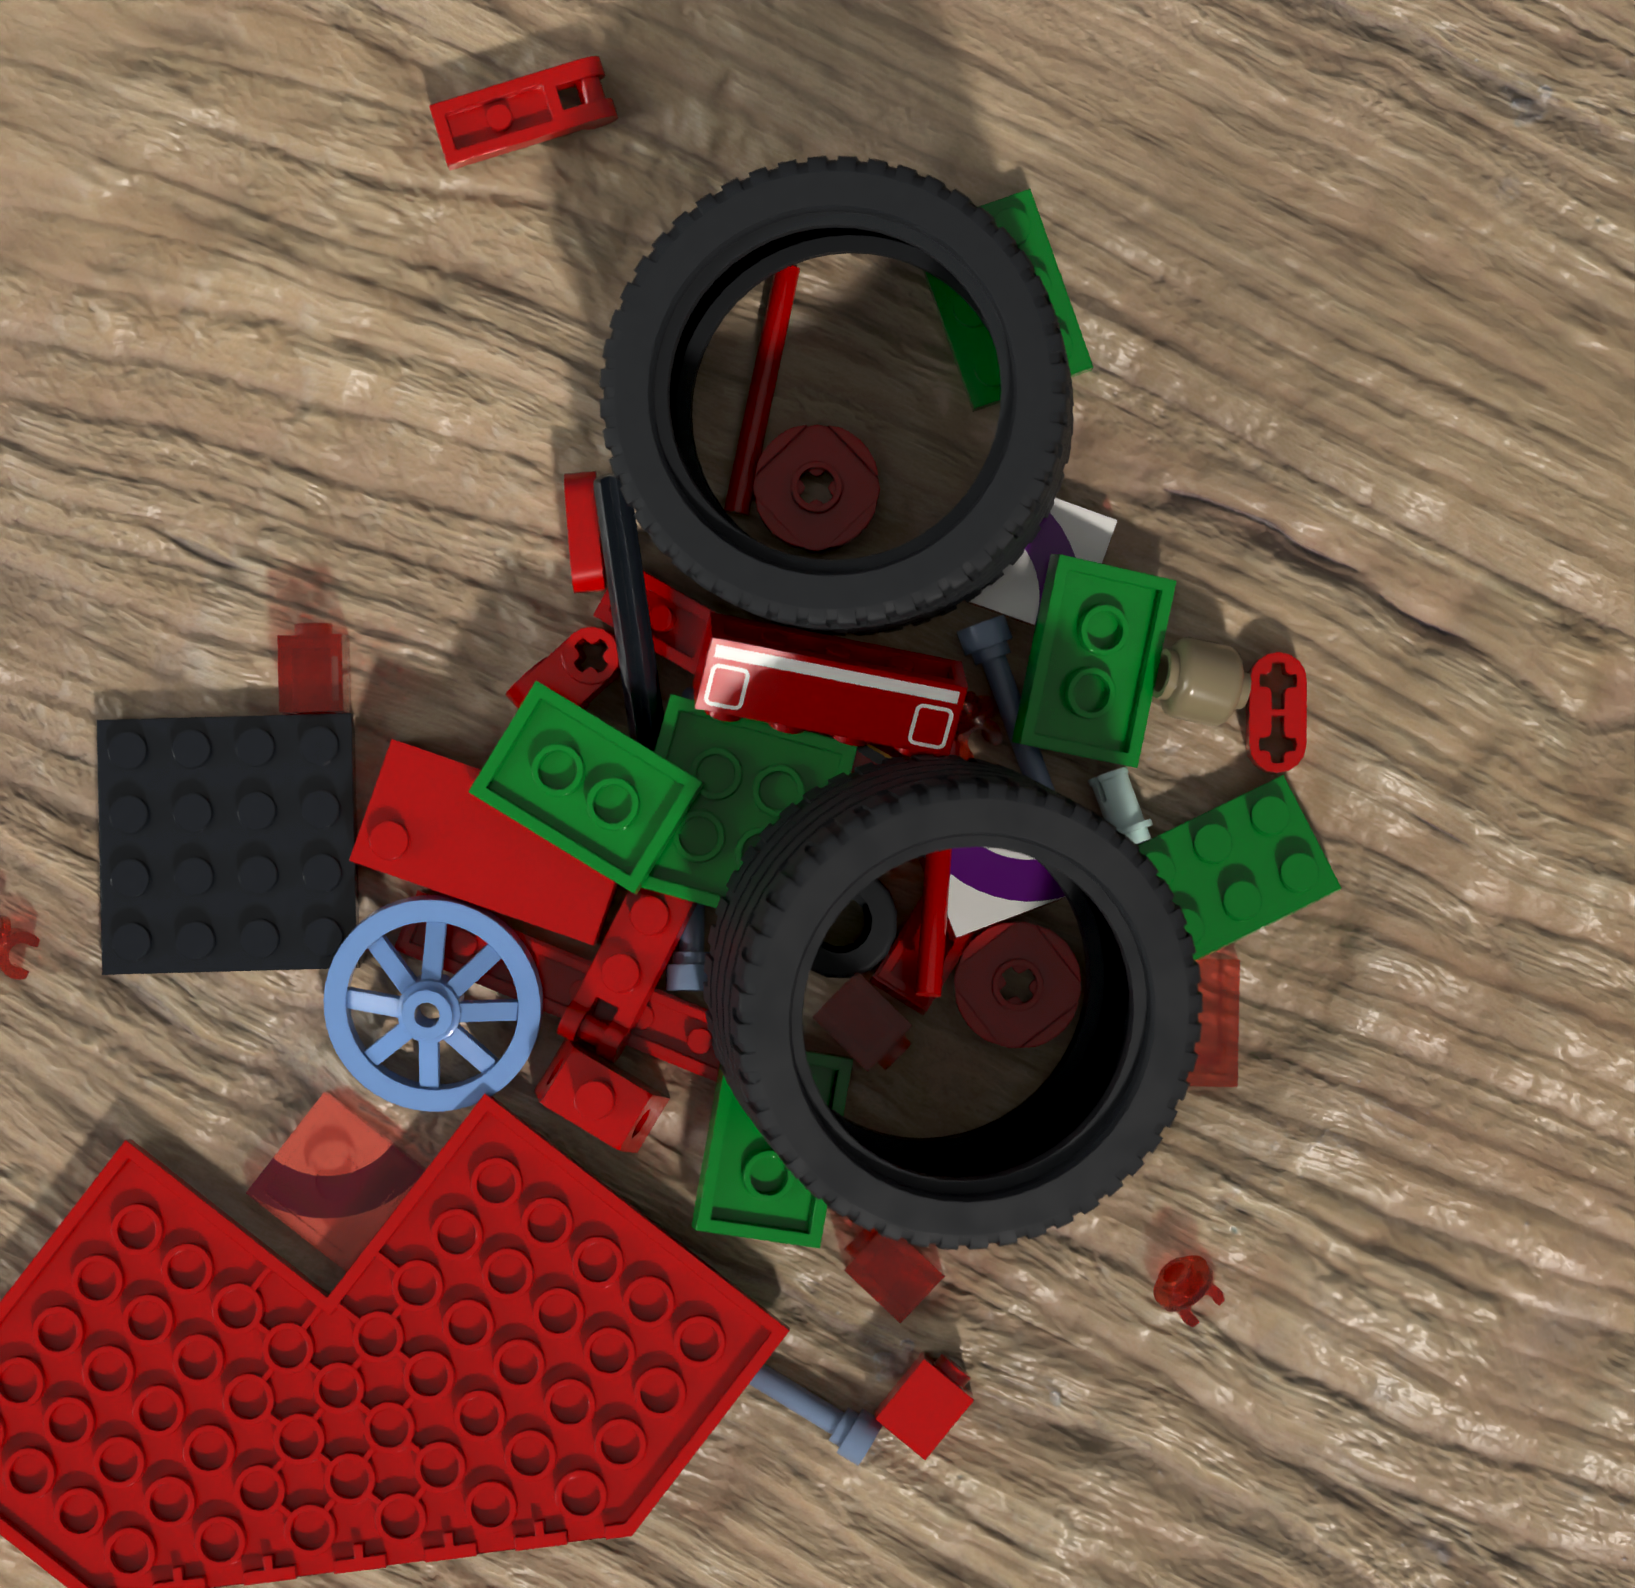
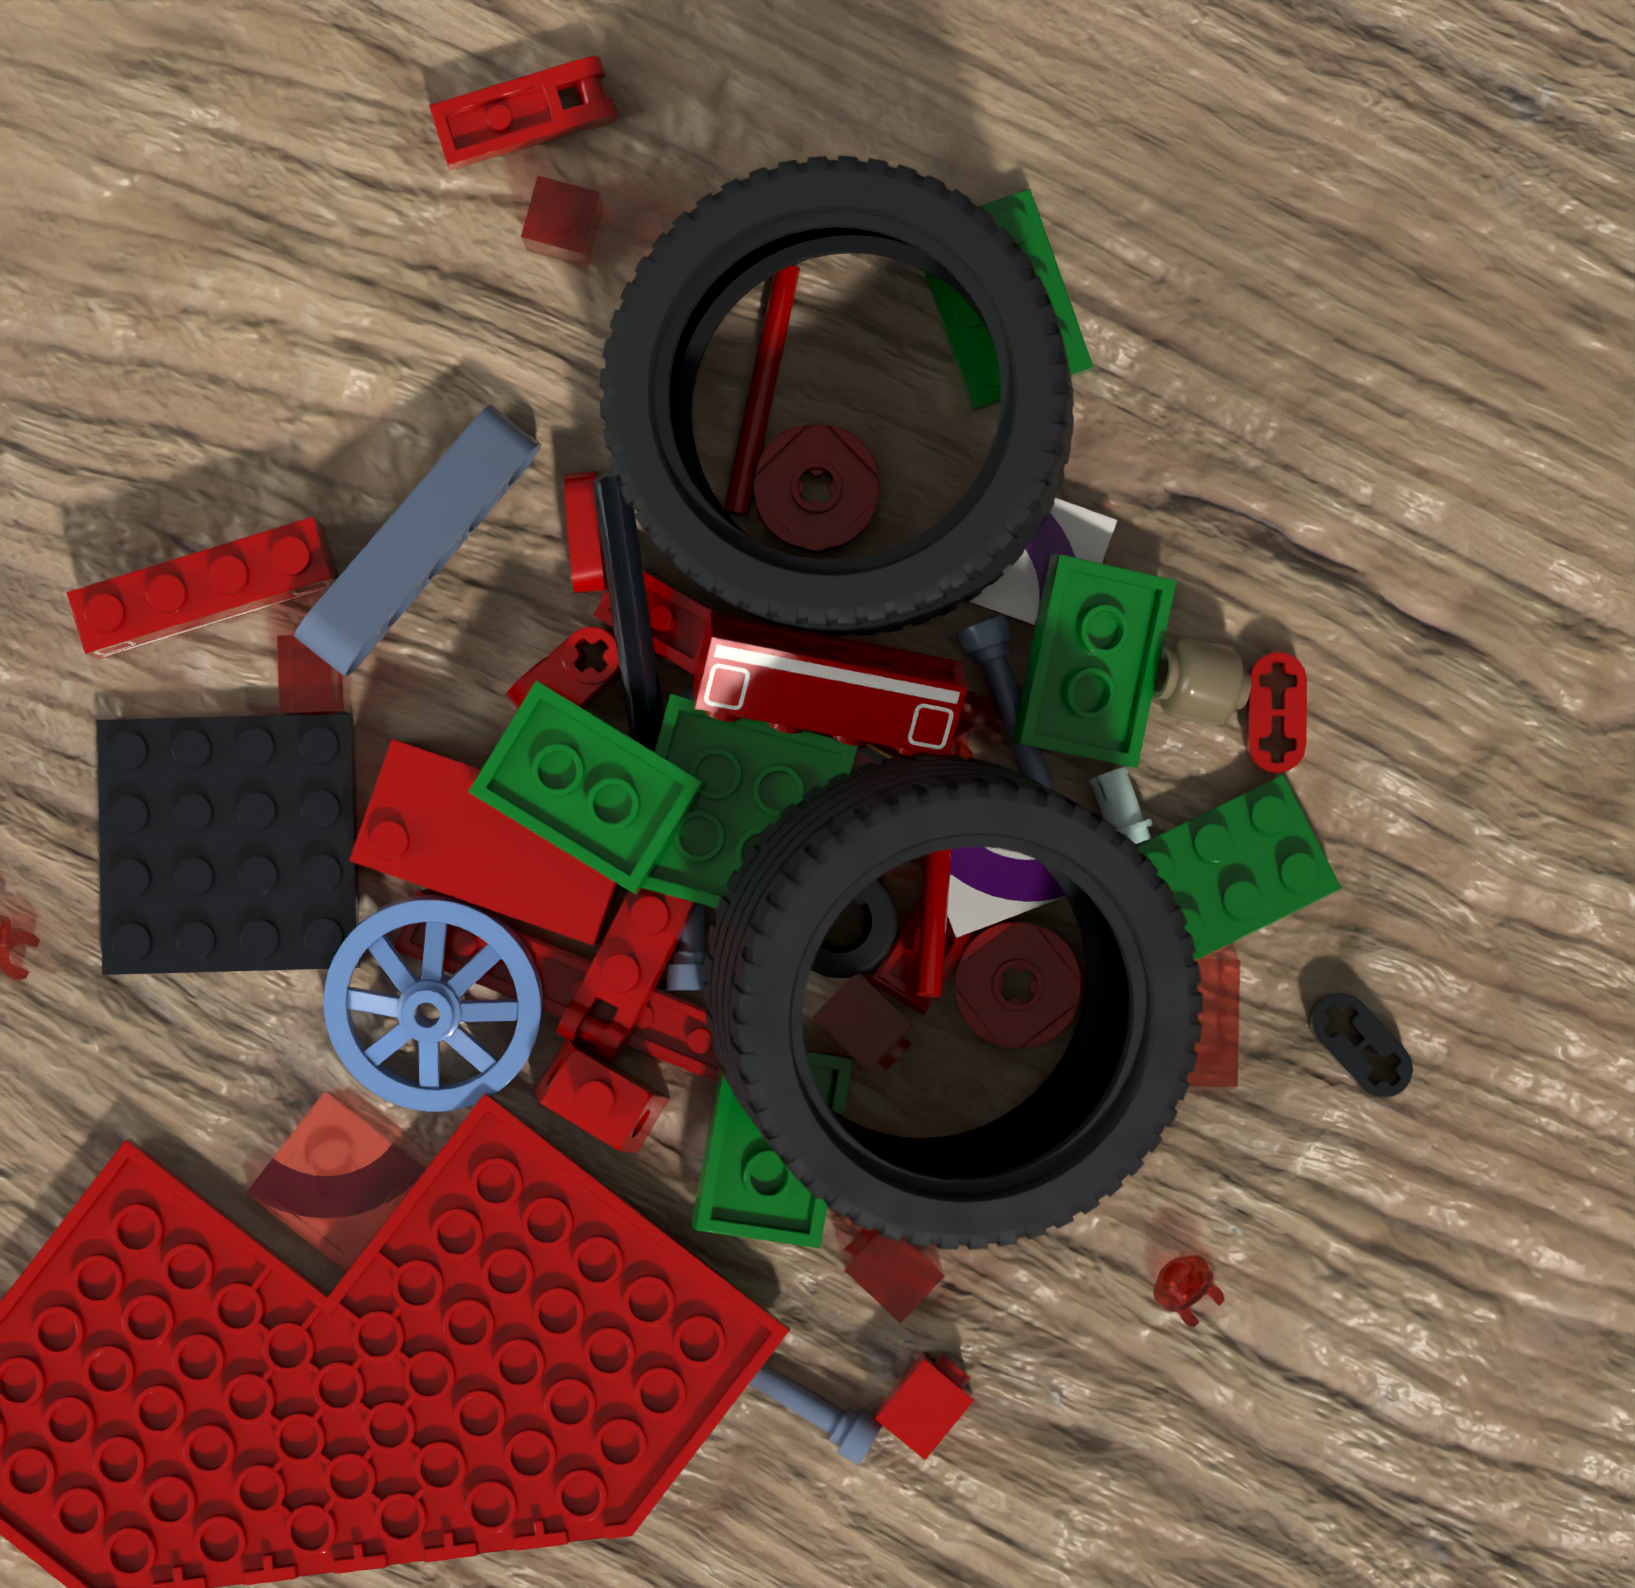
none -> red brick [66,516,339,659]
none -> sand blue beam [294,405,541,677]
none -> clear red brick [521,175,604,267]
none -> black beam [1308,992,1413,1098]

